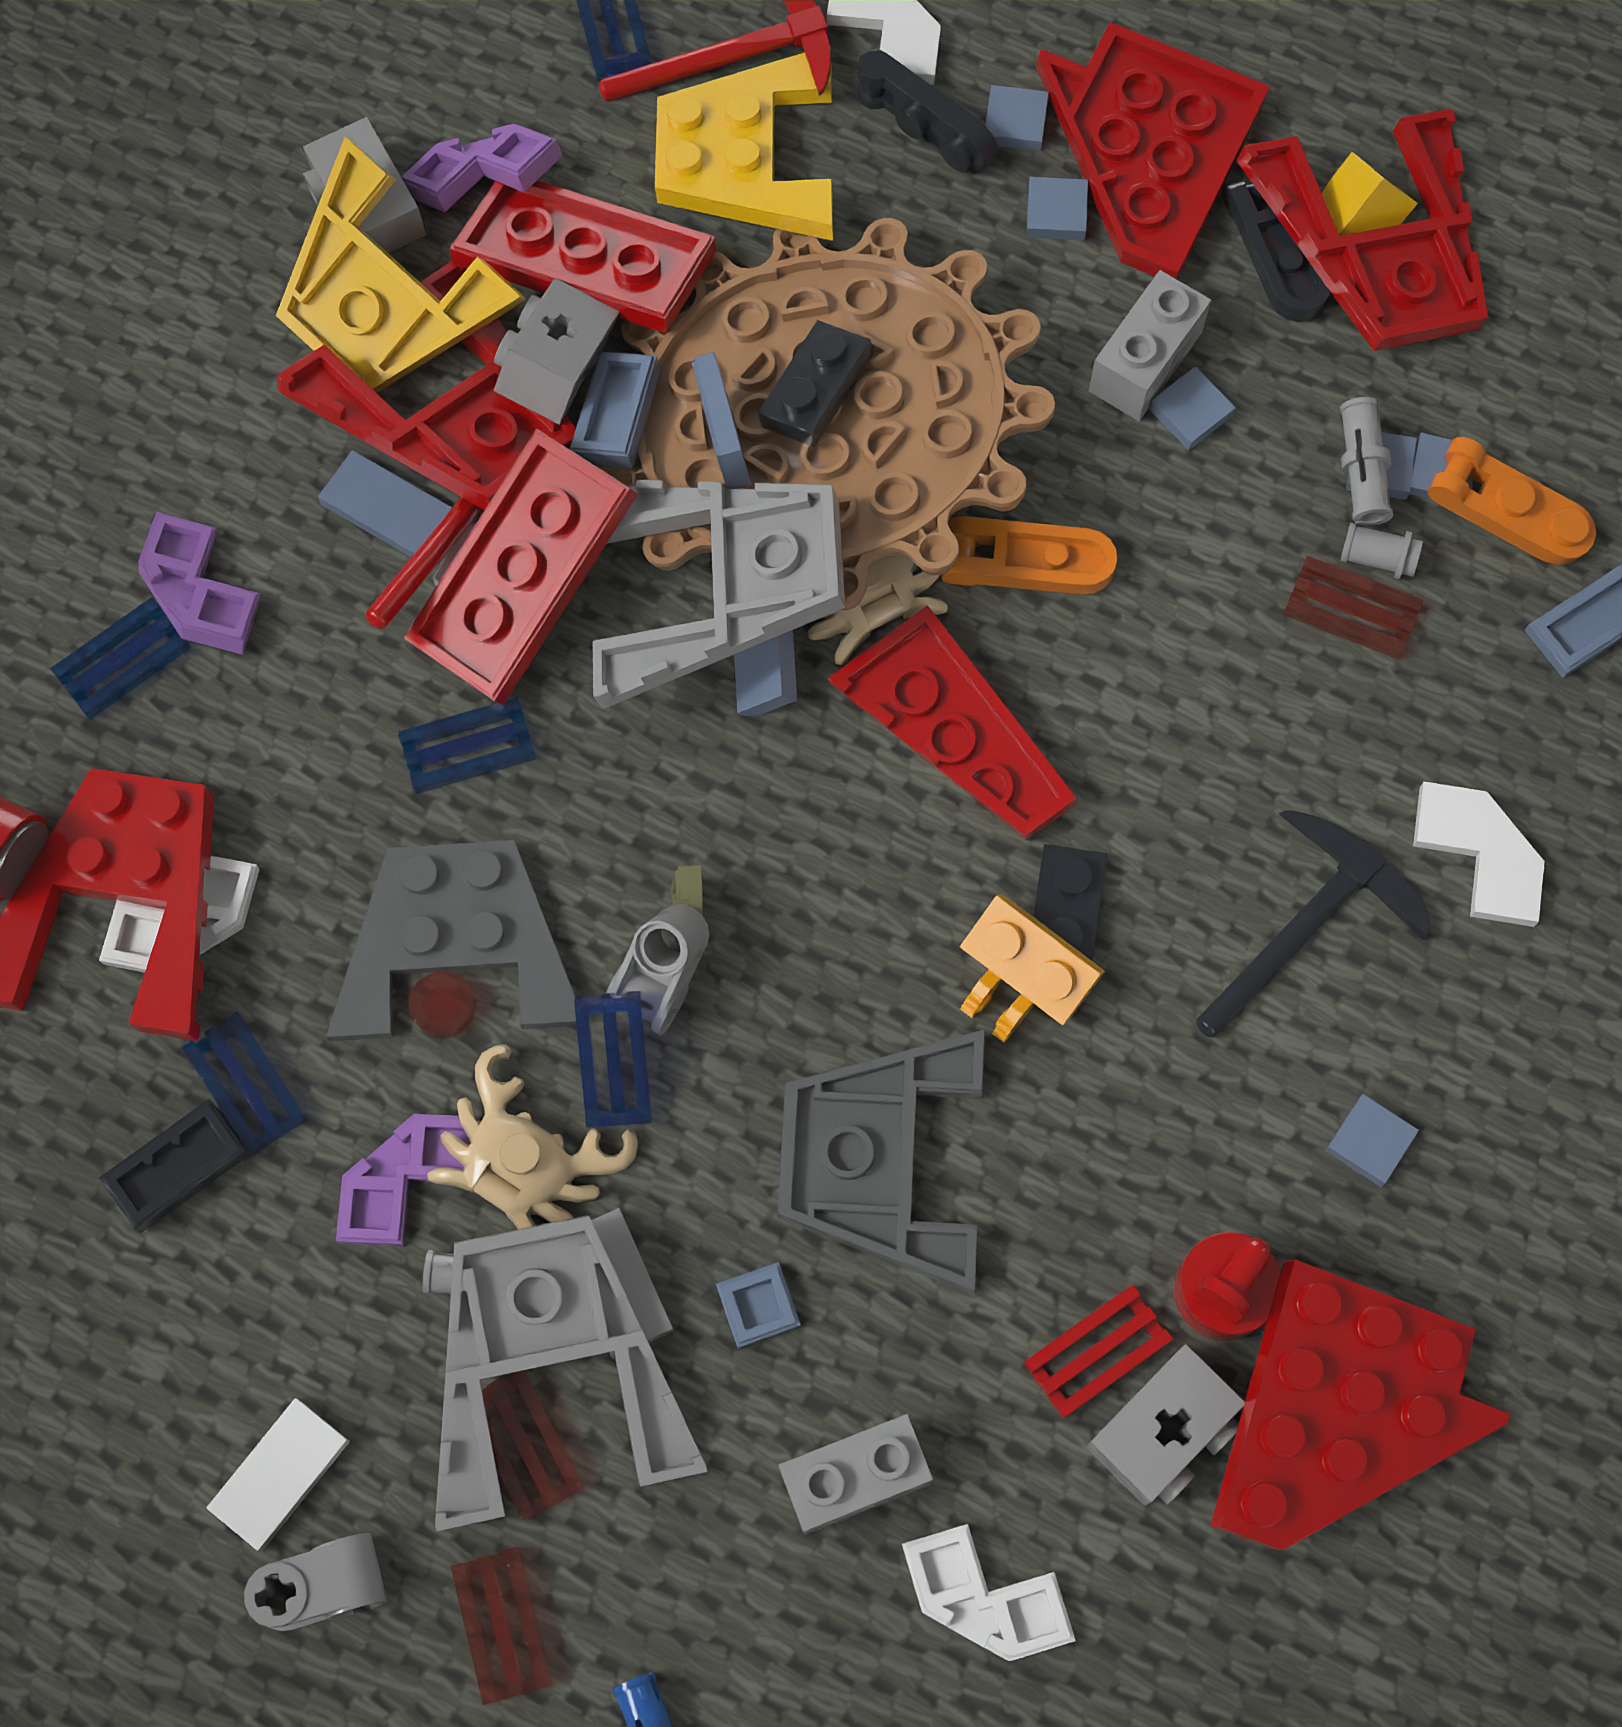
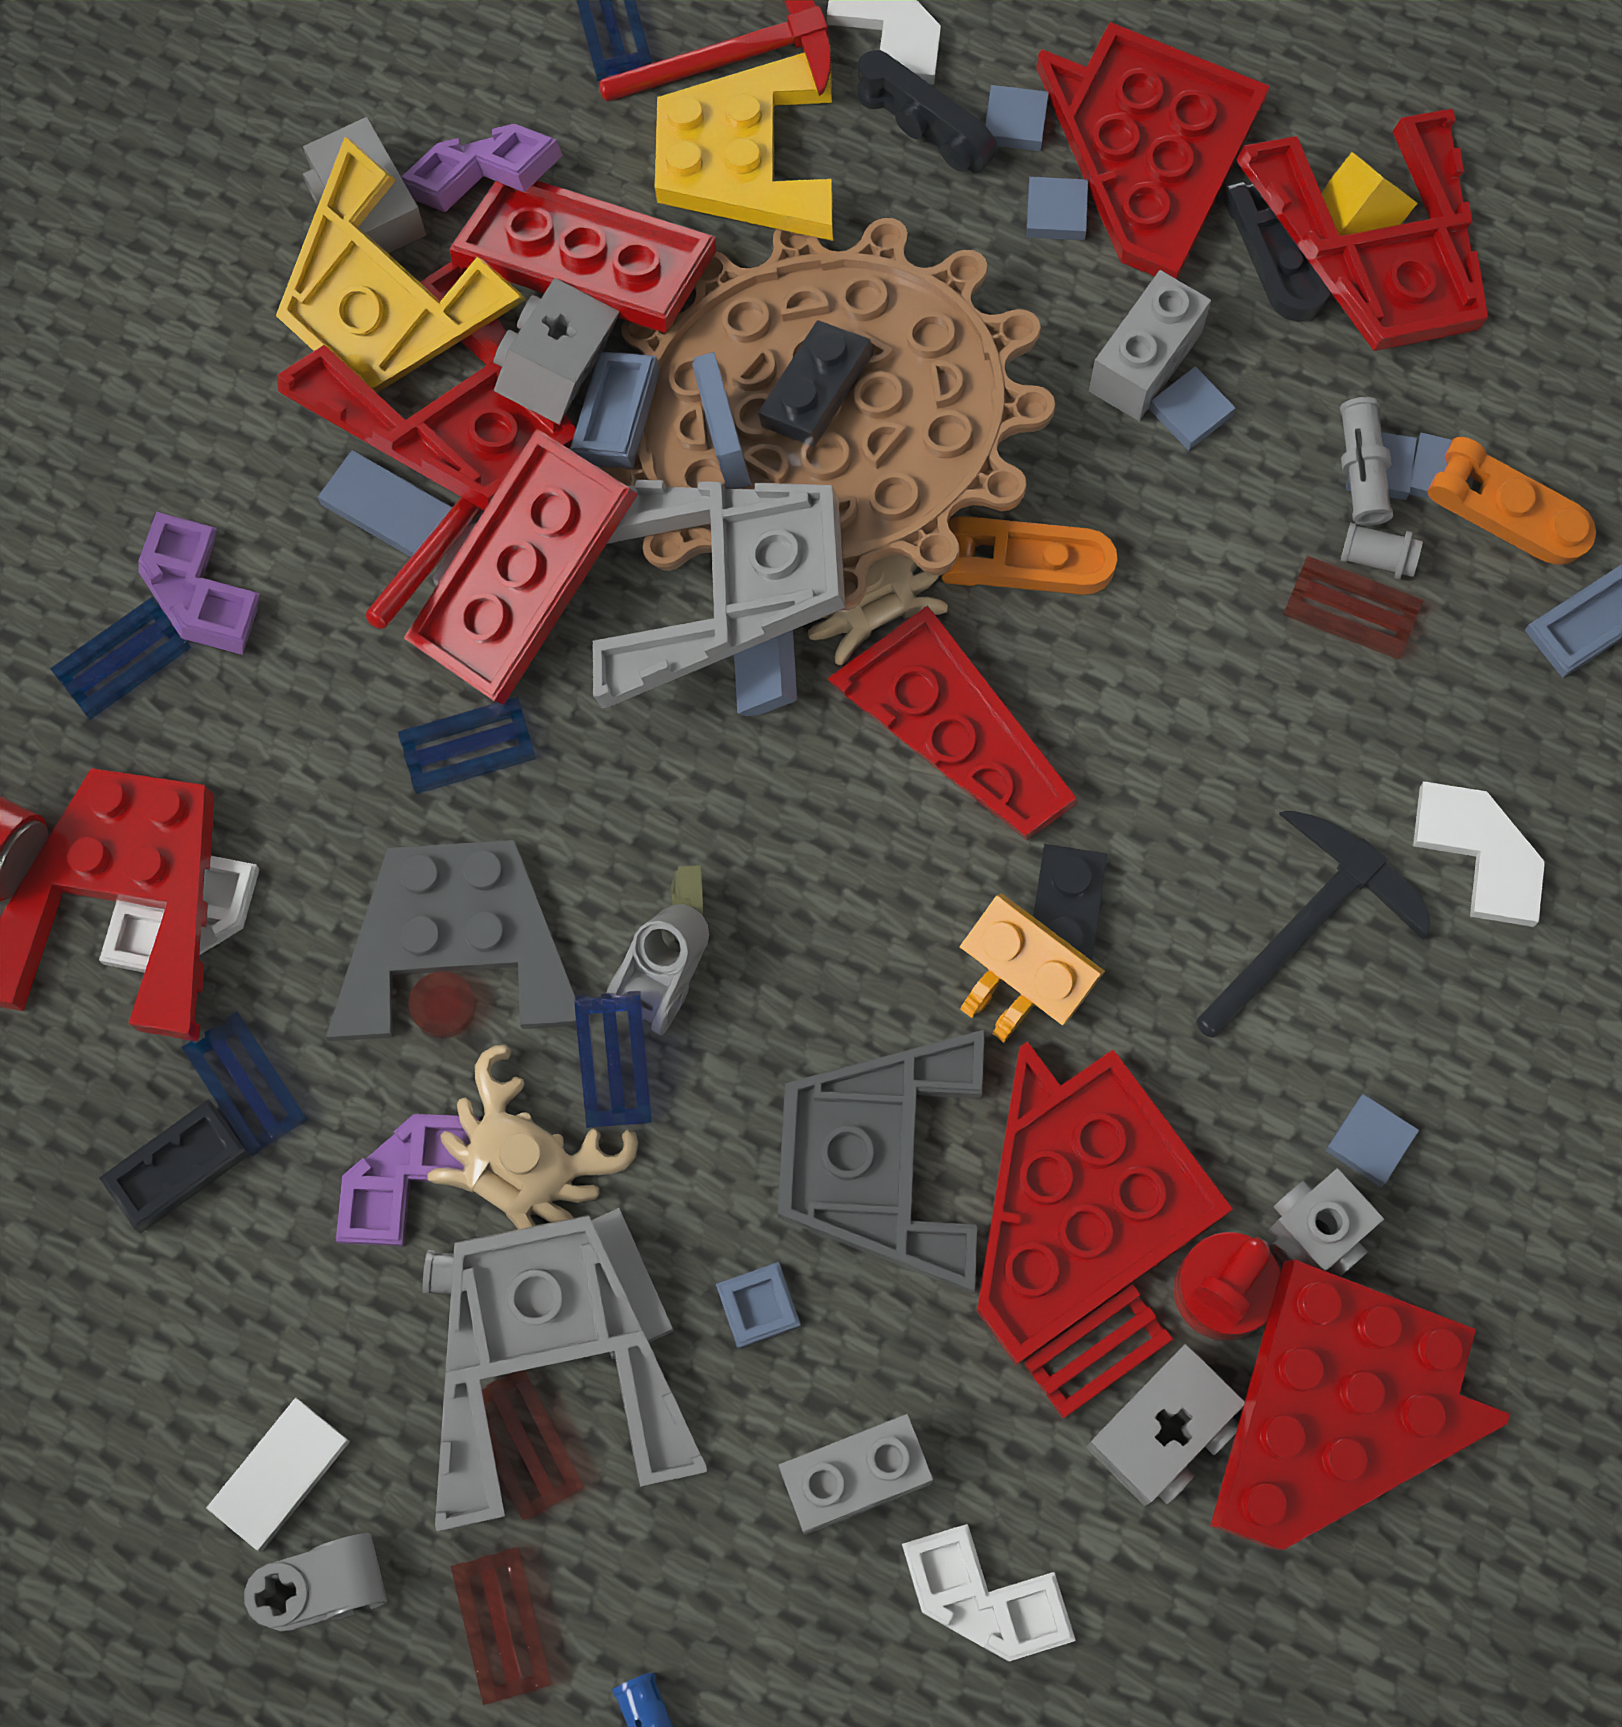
none -> red wing [976,1041,1233,1366]
none -> light grey brick [1268,1168,1384,1277]

